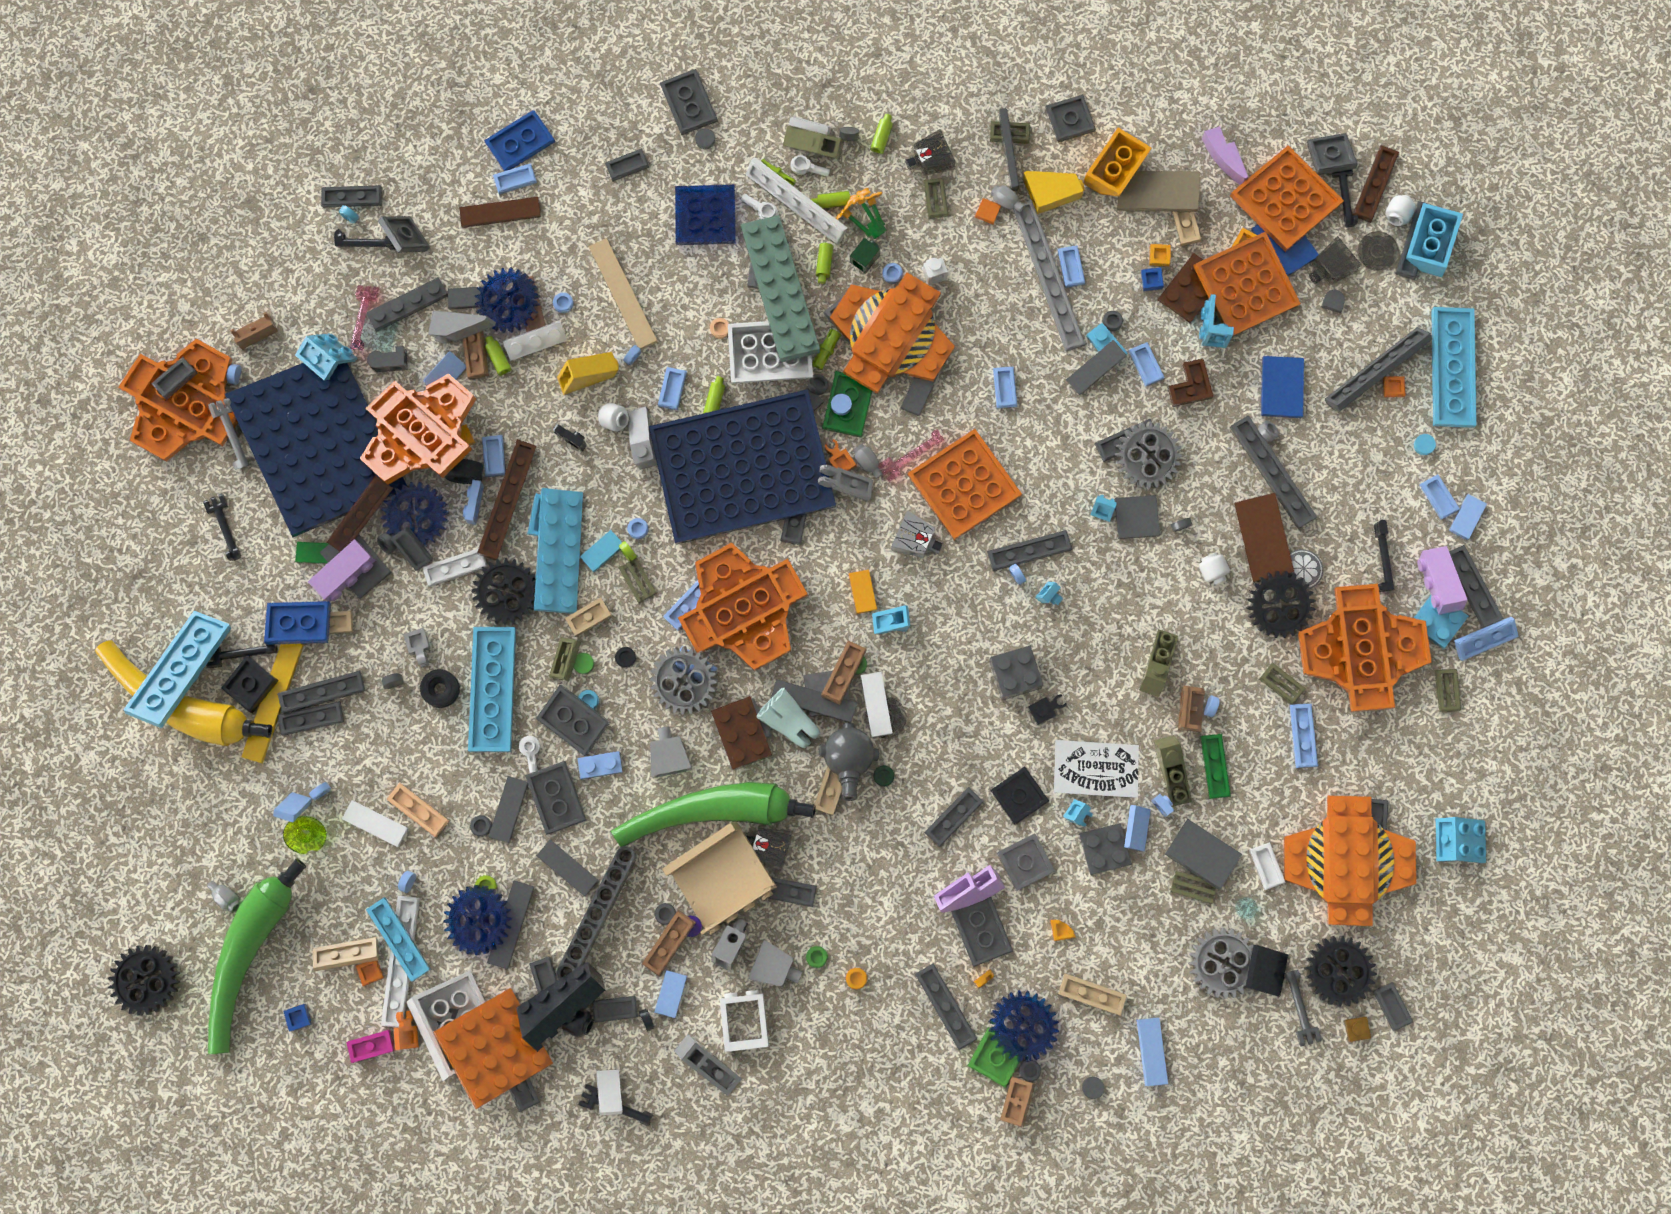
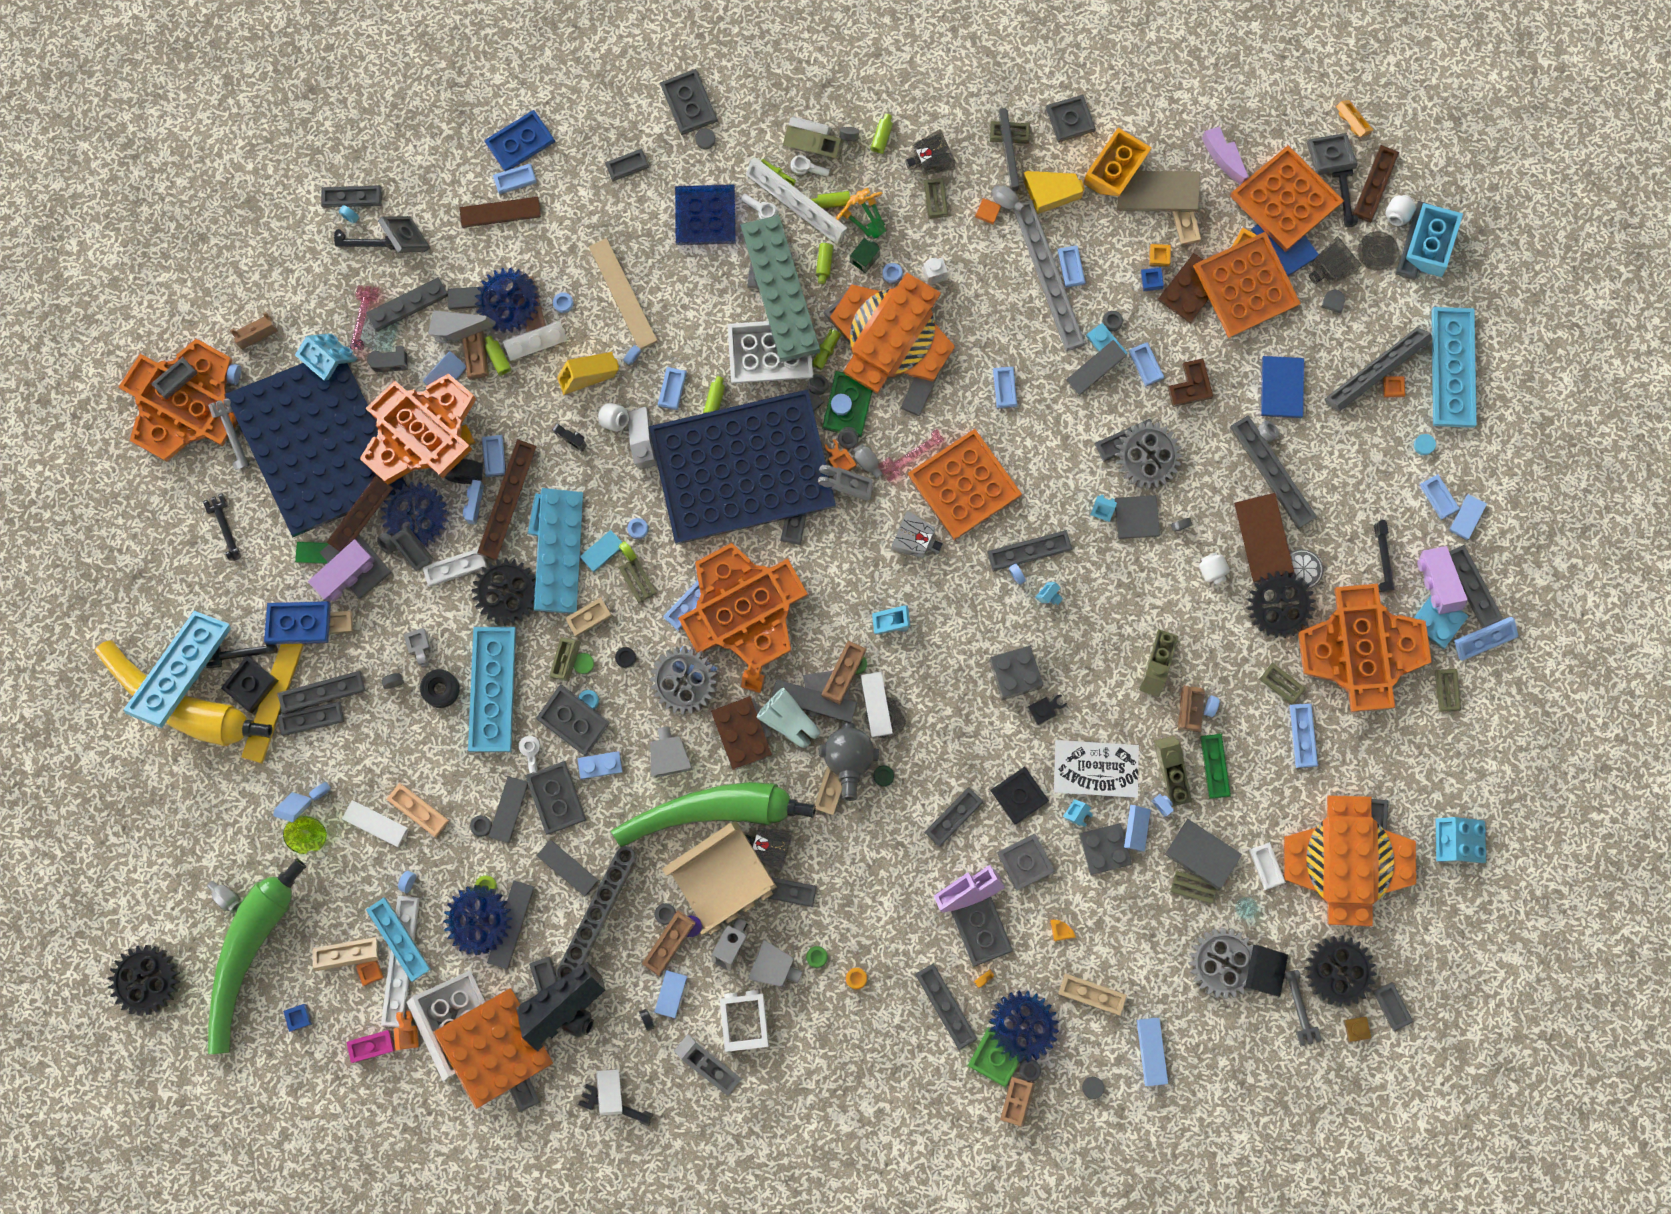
dark grey tile [593,996,638,1023] -> none
light nougat tile [710,318,729,339] -> none
light orange tile [849,569,877,614] -> none
medium azure bracket [1199,294,1234,348] -> none
none -> orange plate [741,663,765,693]
none -> dark grey tile [838,427,859,449]
none -> light orange plate [1336,100,1373,137]

